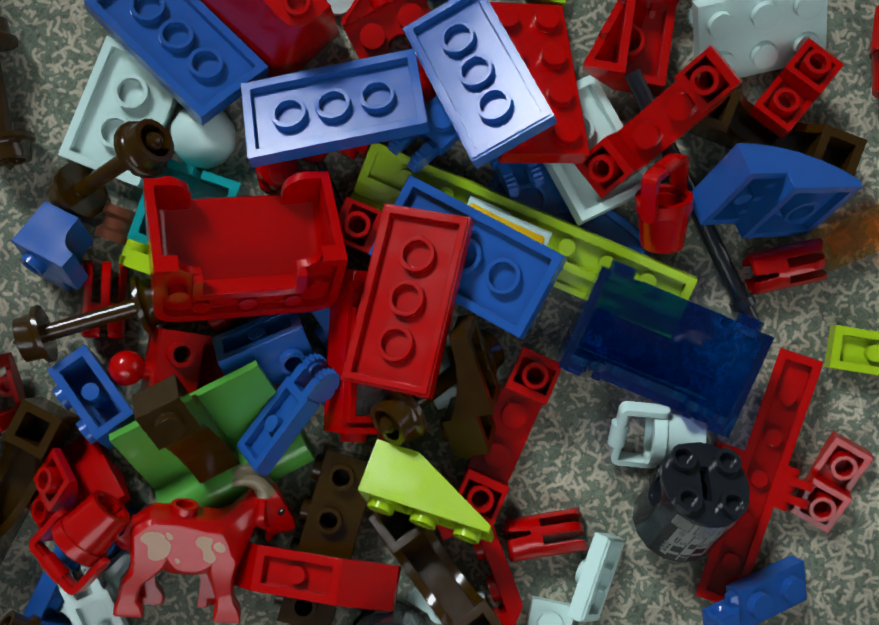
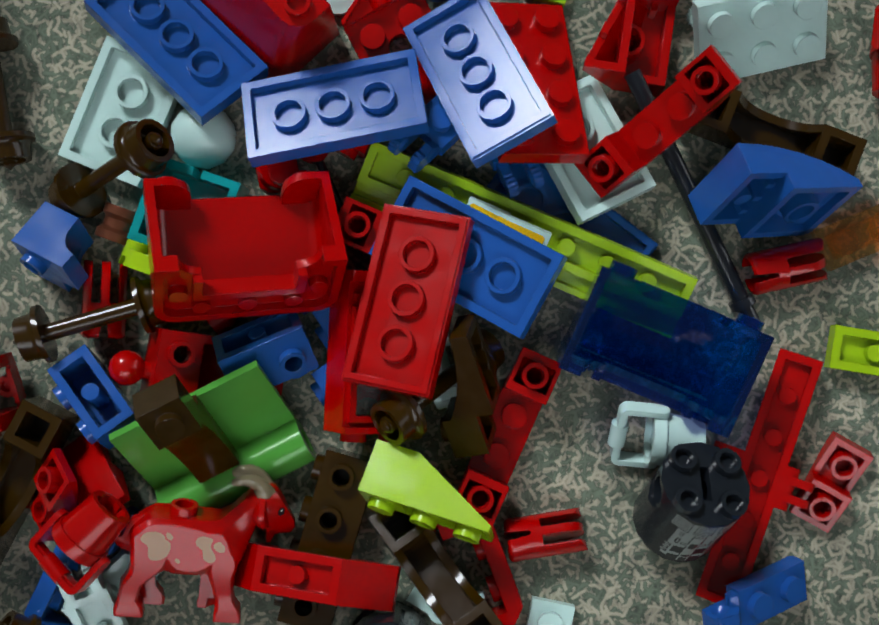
blue hinge [237,353,341,476] -> none
light aqua plate [567,532,625,622] -> none
red piece [635,152,694,254] -> none
red slope [748,38,844,140] -> none

